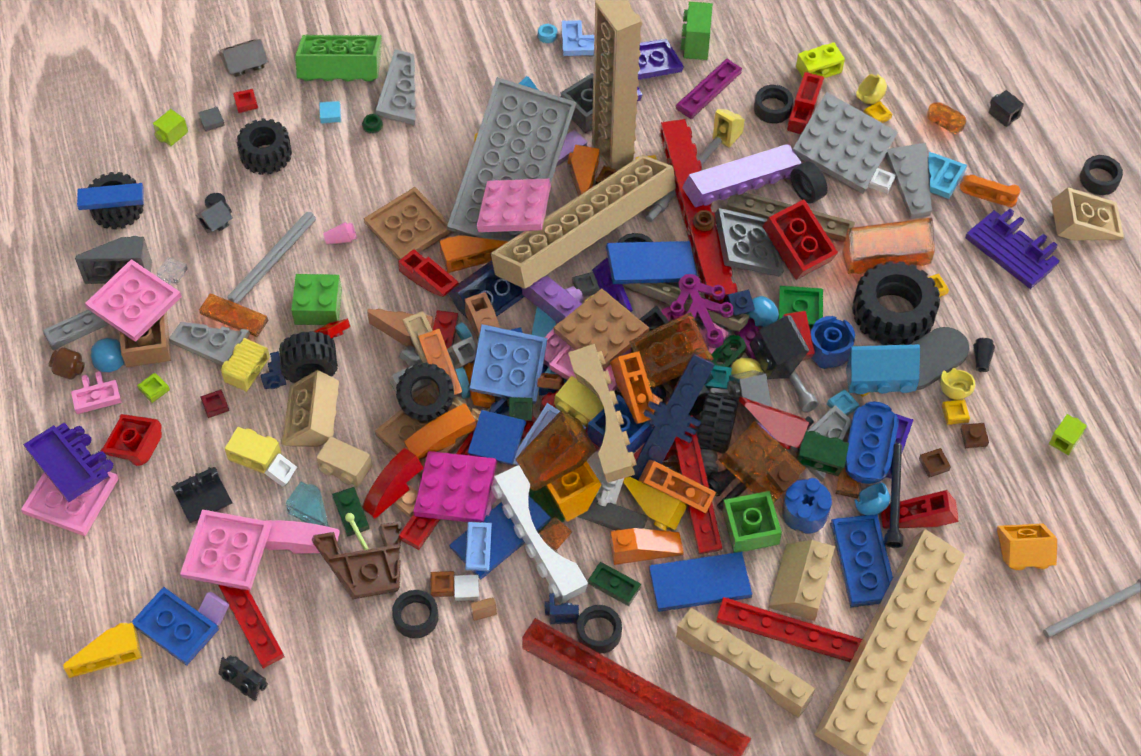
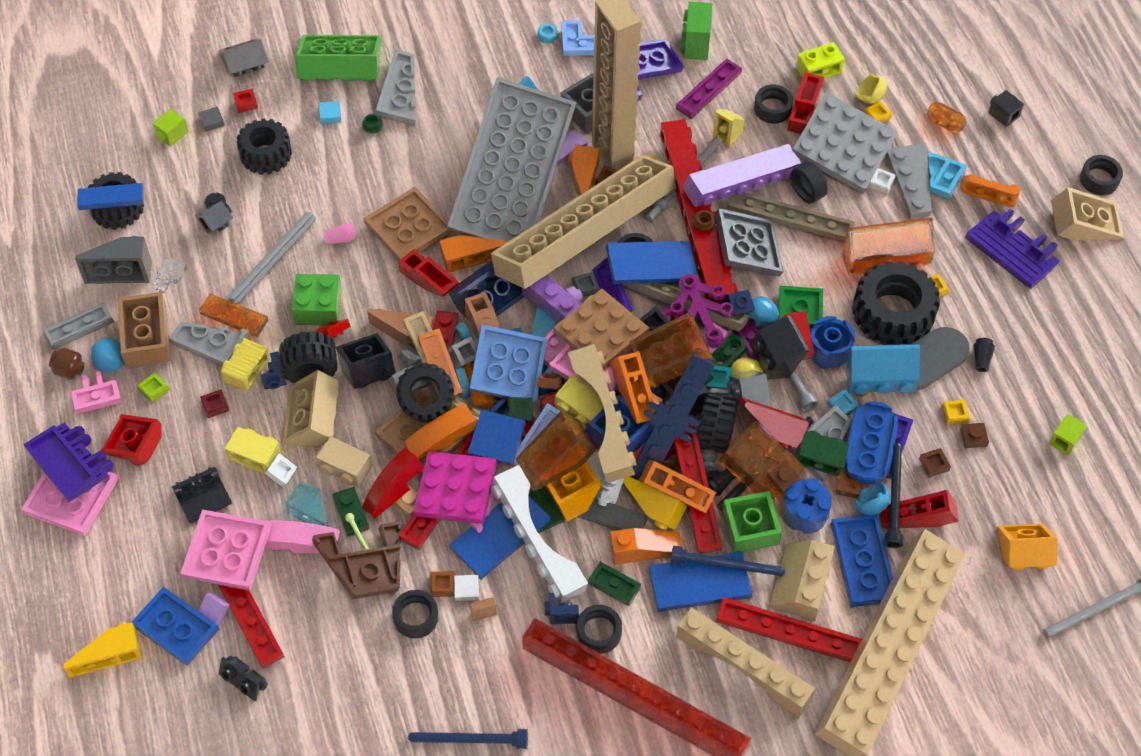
bright pink plate [85,259,182,342] -> none
light blue plate [465,522,492,571] -> none
bright pink plate [477,179,551,232] -> none
clear orange plate [539,517,572,551] -> none
red brick [762,199,838,280] -> none
light yellow hair [940,368,975,400] -> none
none -> black brick [336,333,396,389]
none -> dark blue piece [408,729,528,749]
none -> dark blue piece [670,545,785,576]

